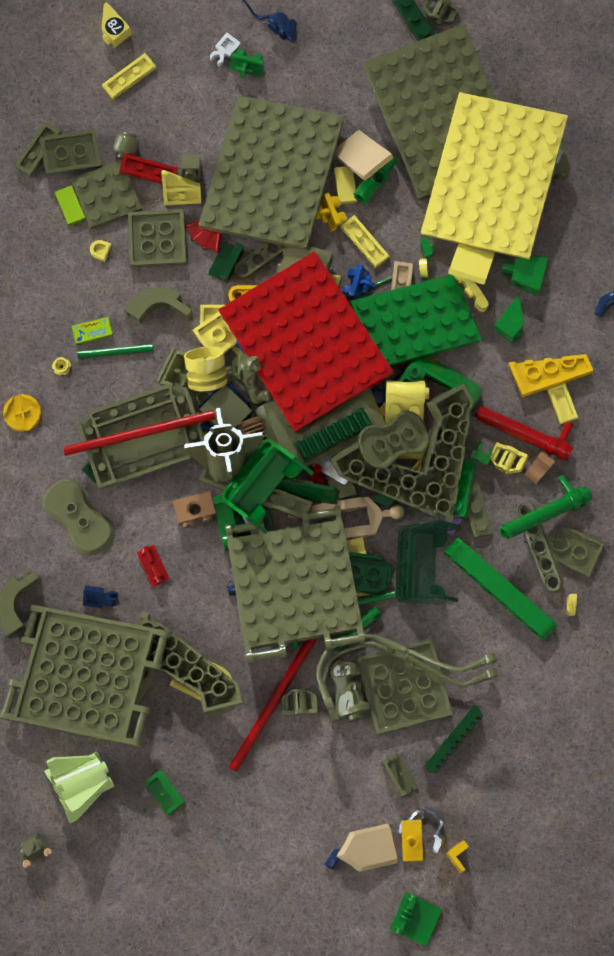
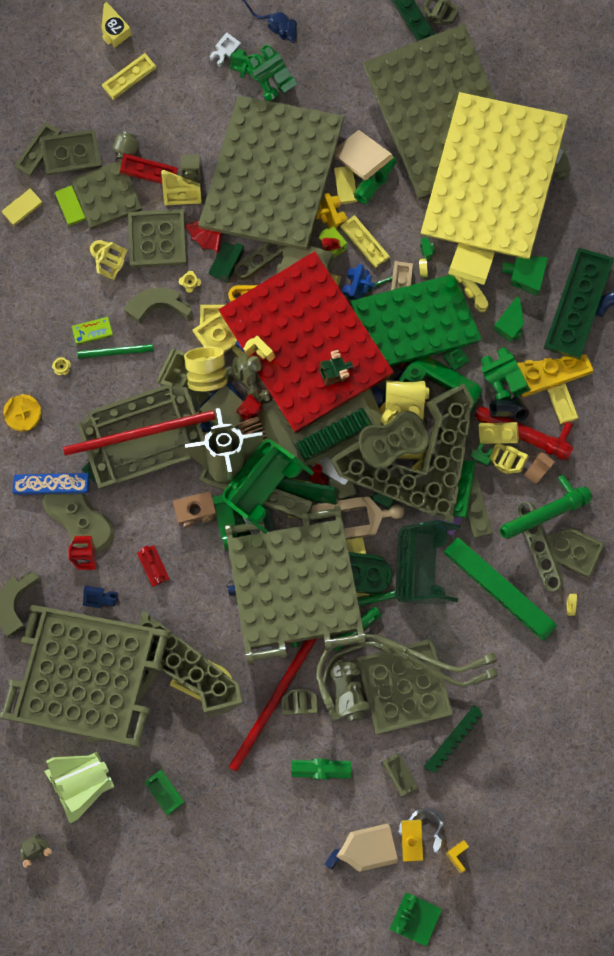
none -> light yellow tile [2,188,43,226]
none -> blue tile [12,473,90,495]
none -> red piece [68,536,97,570]
none -> light yellow piece [96,242,127,280]
none -> light yellow plate [179,271,201,293]
none -> red plate [236,394,262,420]
none -> light yellow bracket [243,336,275,362]
none -> green hips [246,44,297,101]
none -> green piece [291,759,351,780]
none -> lime brick [319,226,347,258]
none -> dark green piece [319,350,353,386]
none -> red tile [322,238,341,251]
none -> light yellow plate [380,409,398,425]
none -> green tile [443,348,470,371]
none -> light yellow plate [479,422,519,444]
none -> green hips [481,347,531,401]
none -> black piece [489,397,529,422]
none -> dark green plate [544,247,614,360]

